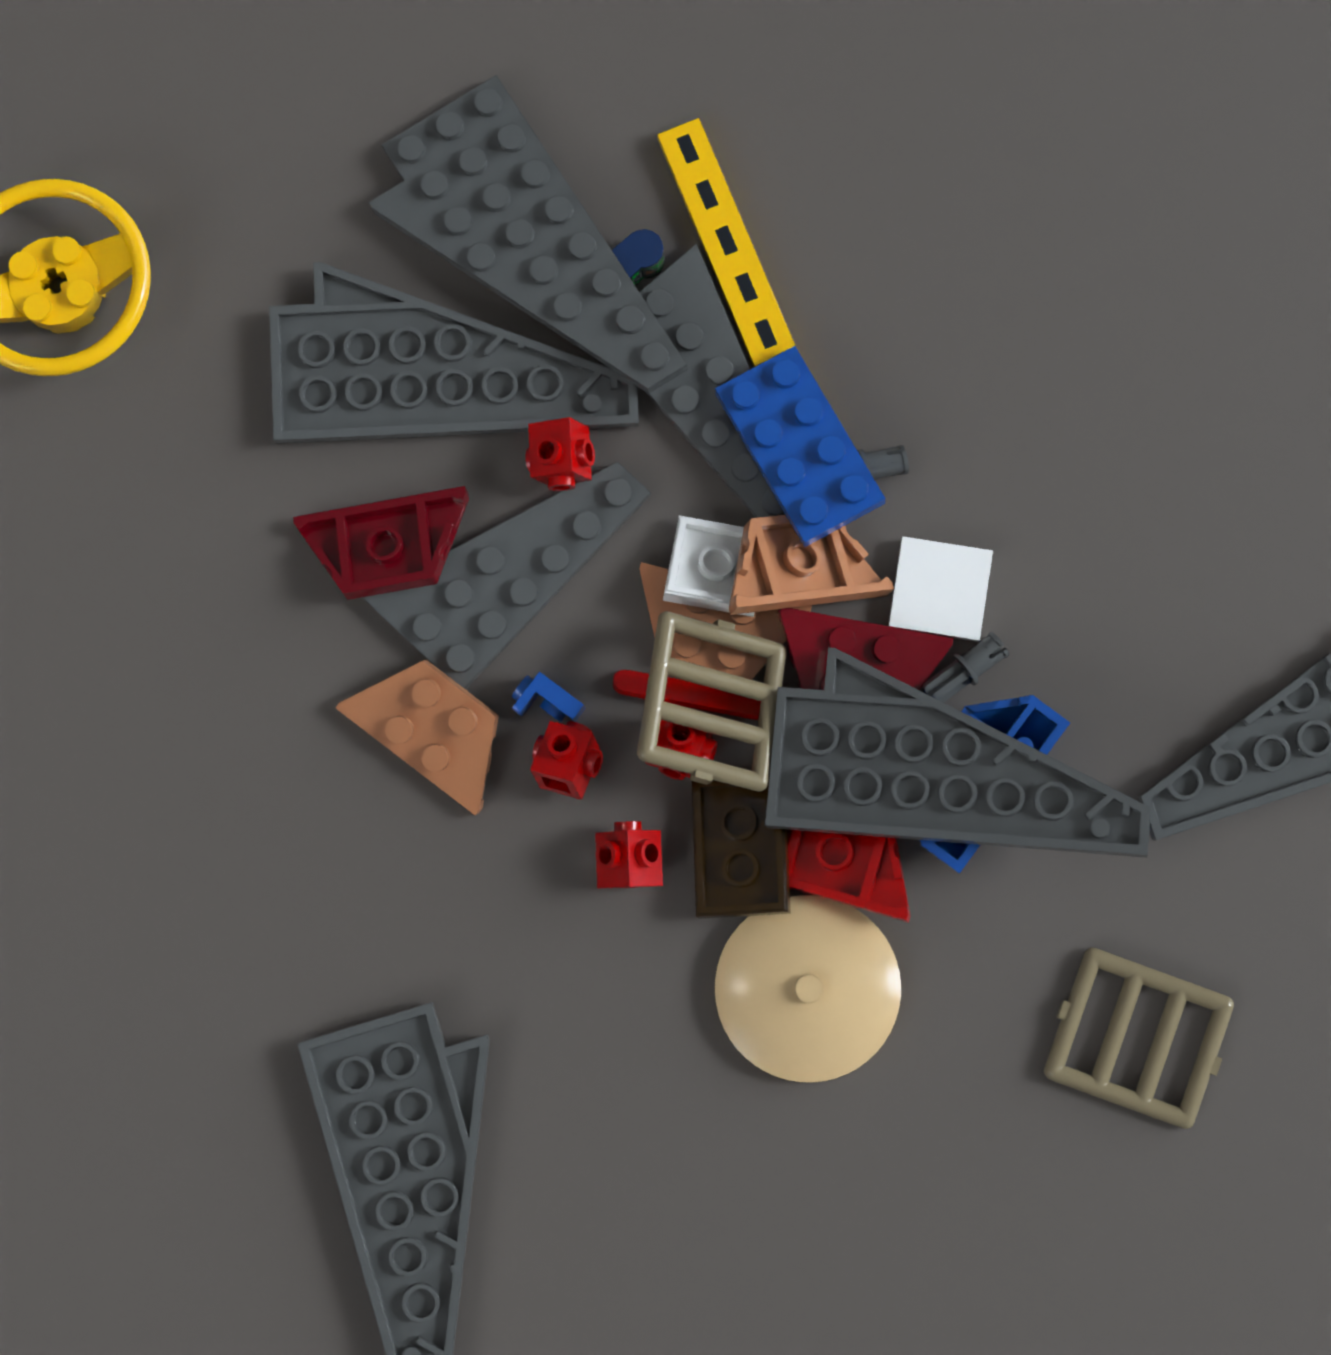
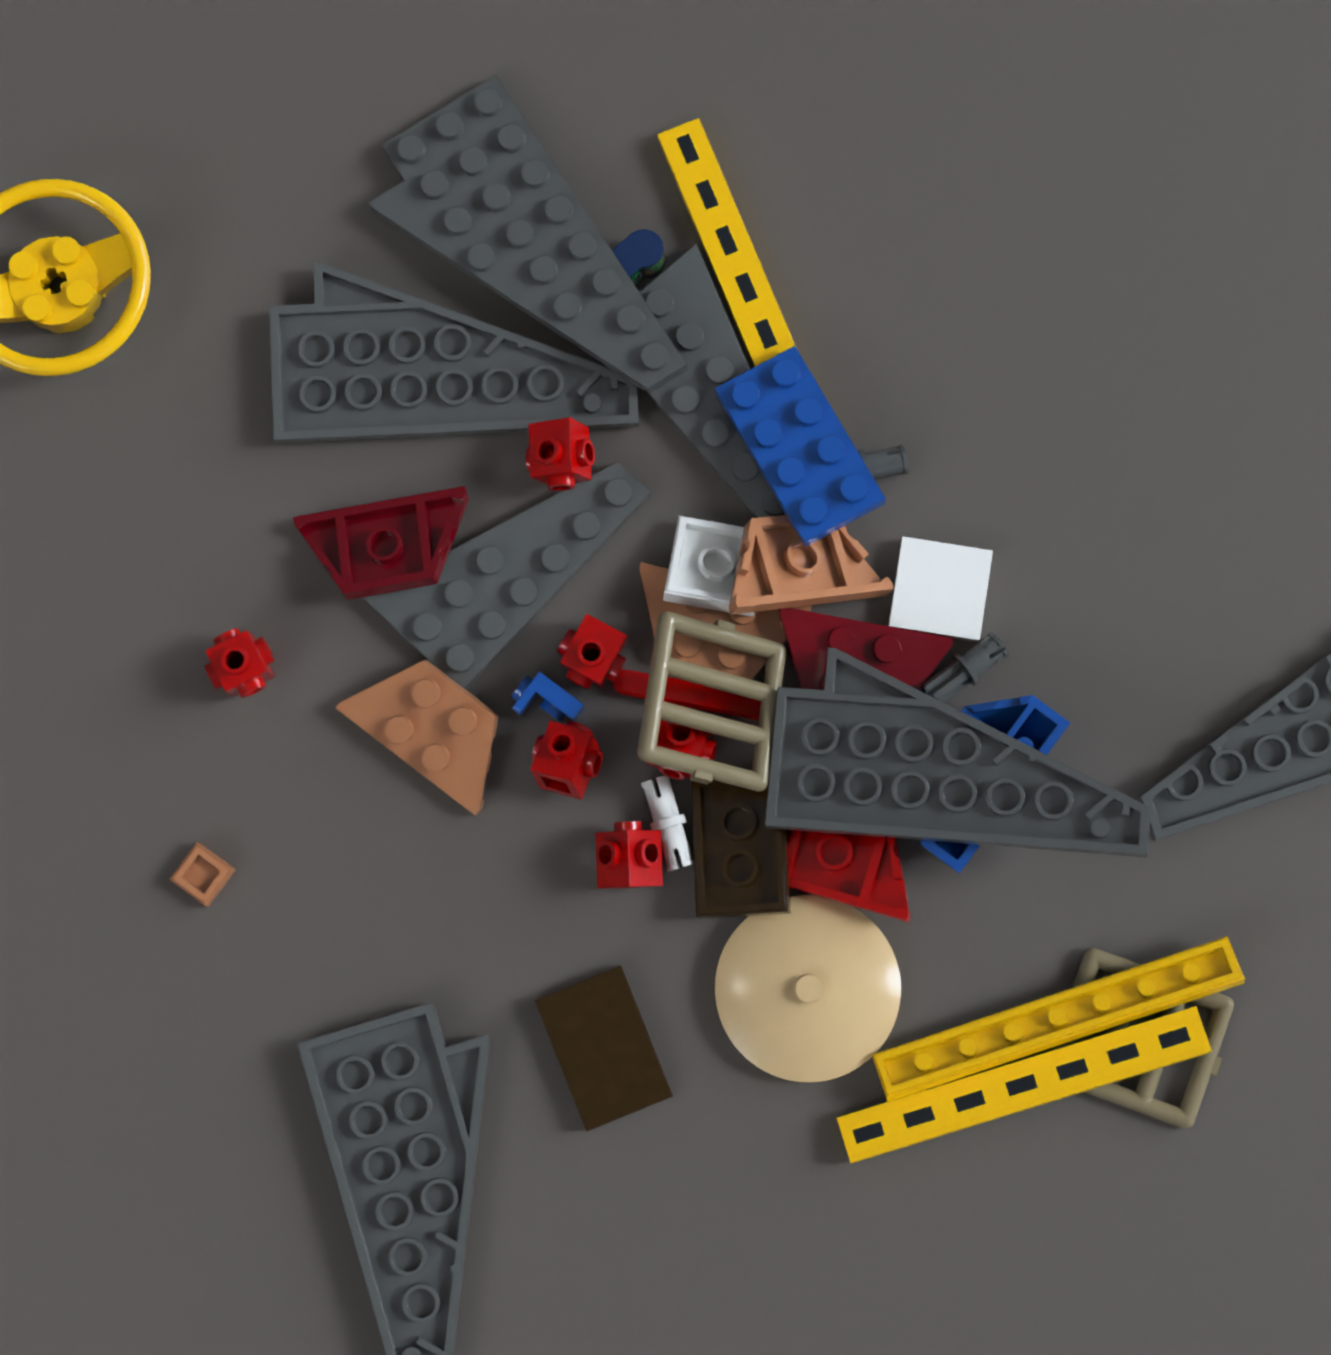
none -> nougat tile [169,842,237,907]
none -> red brick [204,628,275,698]
none -> dark brown tile [535,966,673,1132]
none -> red brick [557,613,628,690]
none -> white pin [641,775,694,872]
none -> yellow tile [837,1006,1212,1164]
none -> yellow tile [872,936,1245,1102]

